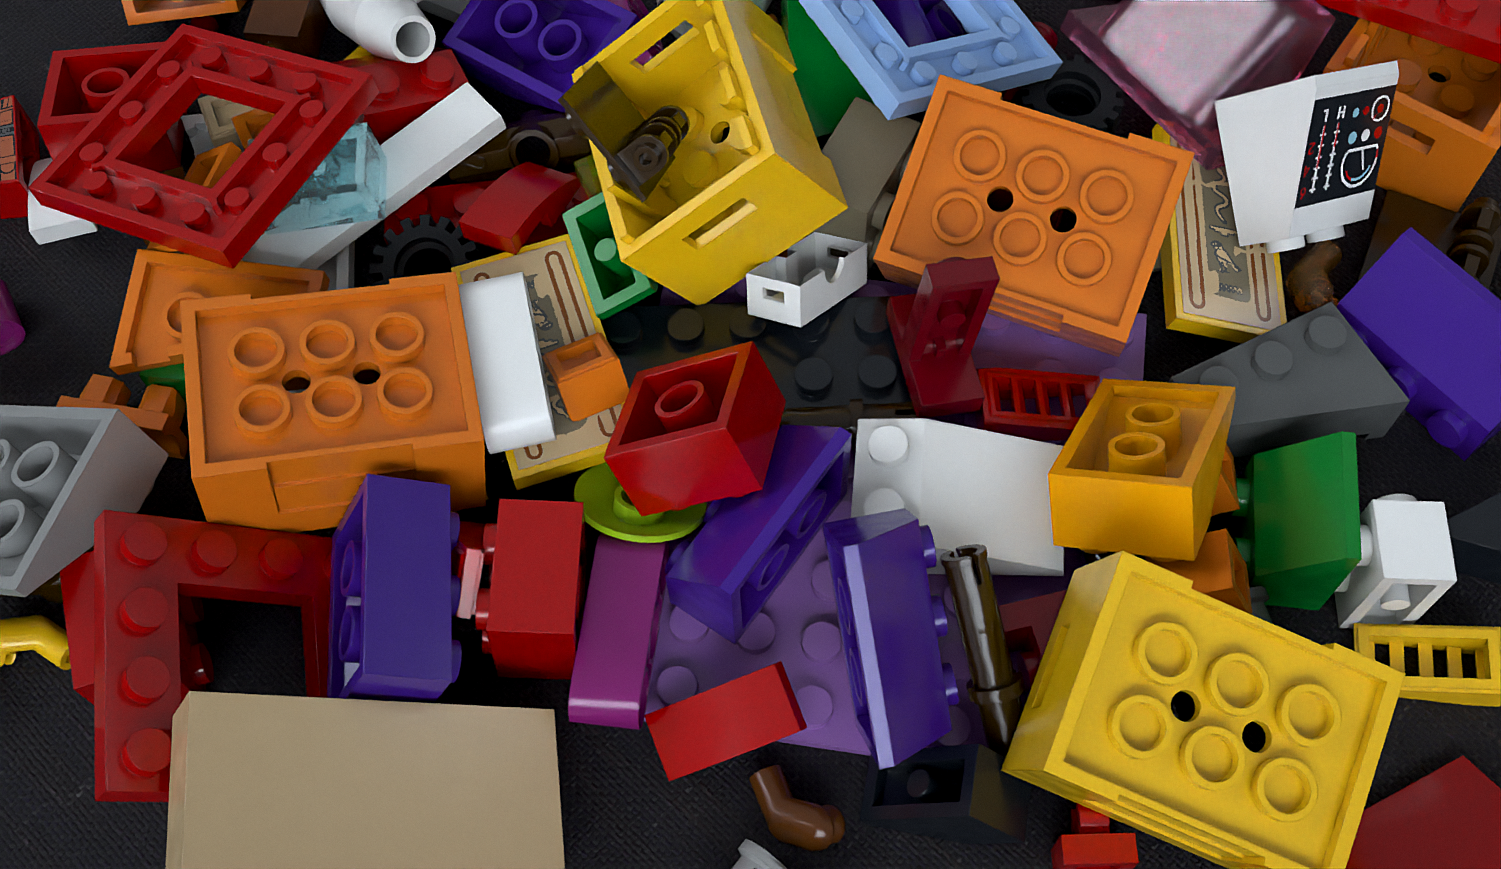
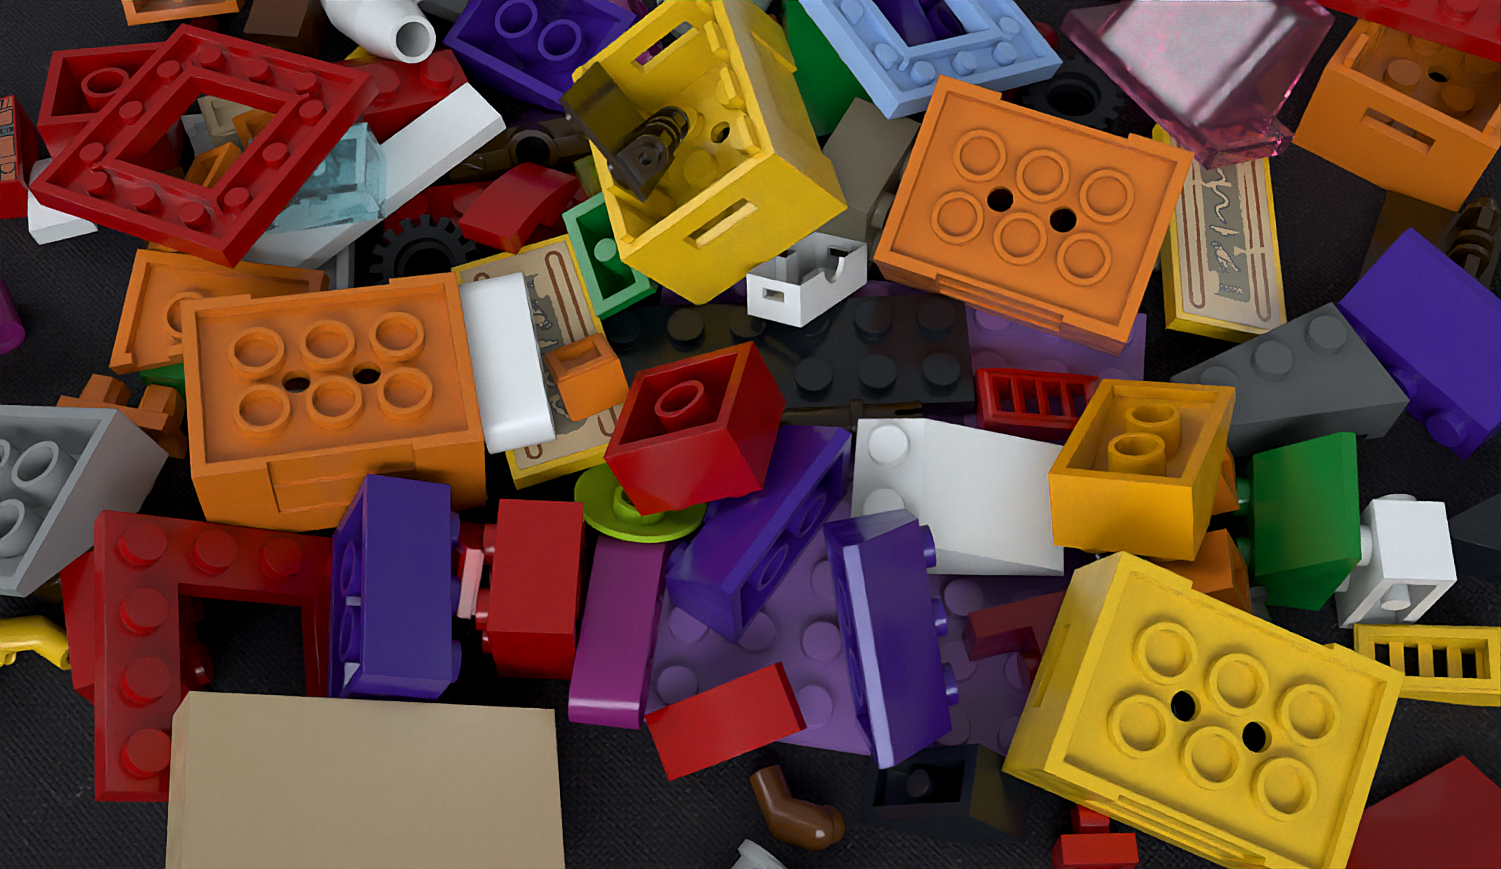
dark red bracket [885,256,1000,418] -> none
dark brown pin [940,544,1025,757] -> none
white slope [1214,61,1399,253] -> none
clear orange arm [1286,240,1342,313] -> none

